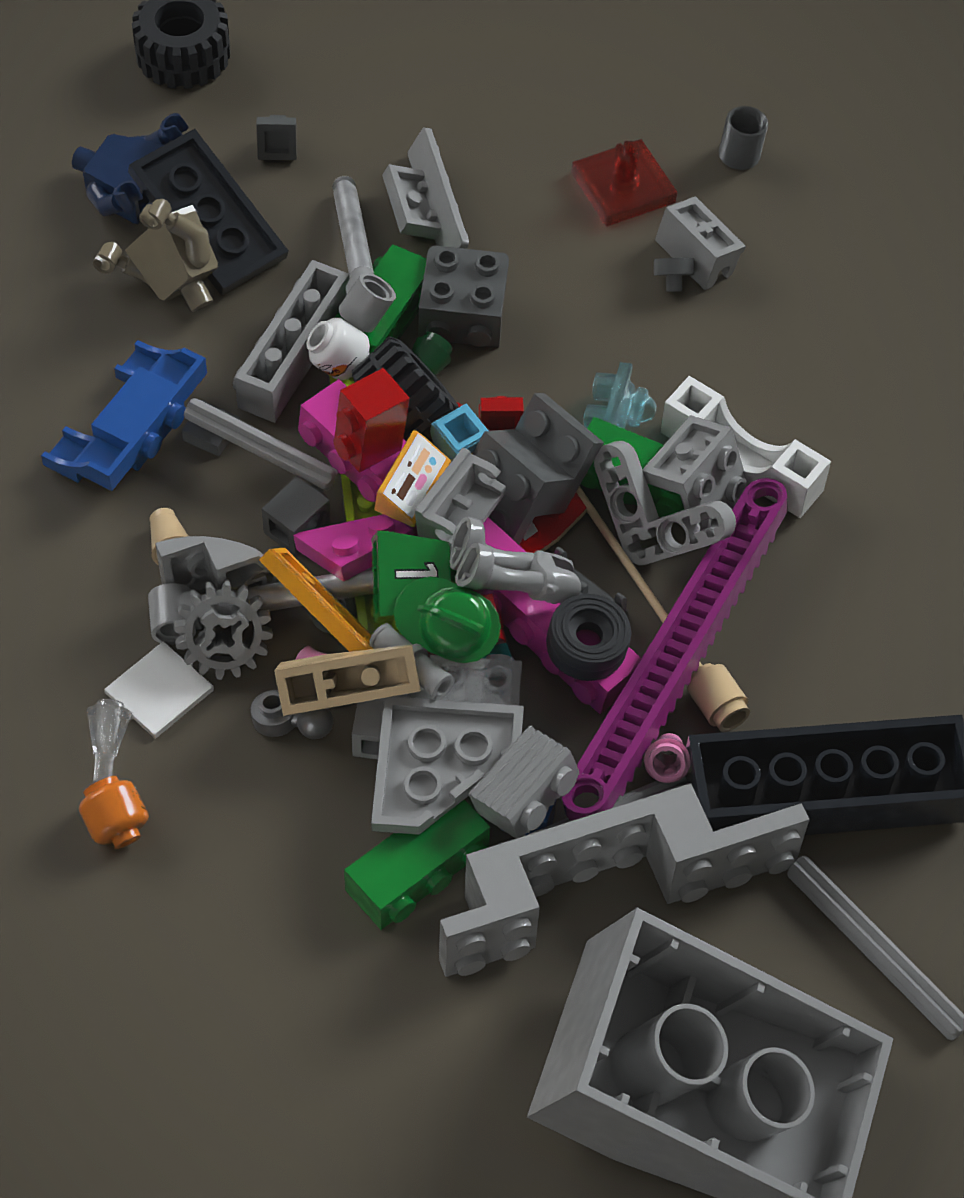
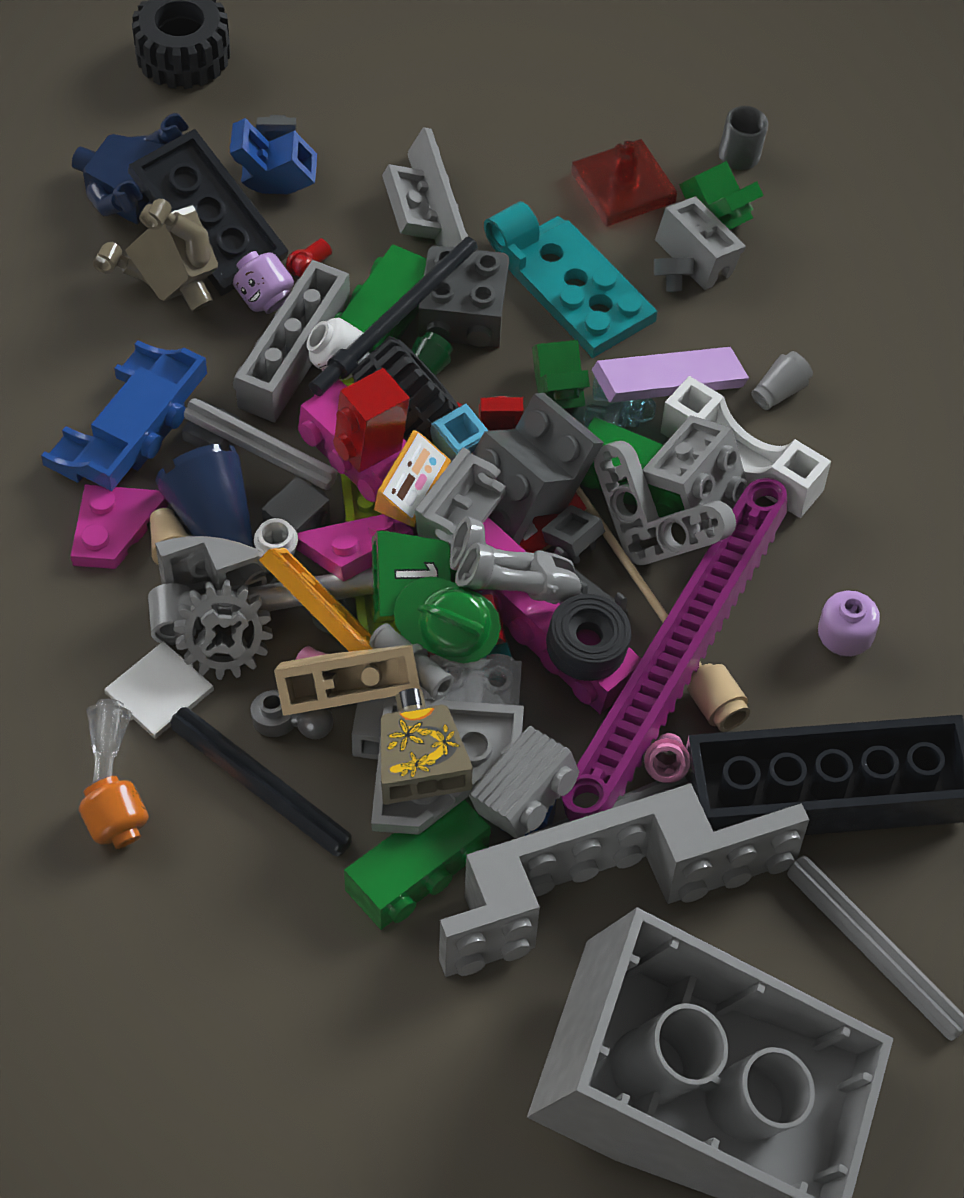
piece [332,176,396,332] -> none
none -> dark pink wing [71,485,168,569]
none -> dark blue cone [155,444,255,548]
none -> black axle [170,707,352,856]
none -> blue brick [230,118,317,194]
none -> lavender head [233,251,294,314]
none -> white cone [254,518,298,556]
none -> red arm [286,238,332,278]
none -> black bar [309,237,478,396]
none -> dark tan torso [381,688,473,805]
none -> teal hinge [484,201,658,358]
none -> green brick [532,340,590,409]
none -> dark grey tile [541,505,605,564]
none -> lavender tile [592,347,749,403]
none -> green brick [678,161,764,230]
none -> light grey cone [751,351,813,410]
none -> lavender head [818,590,880,657]

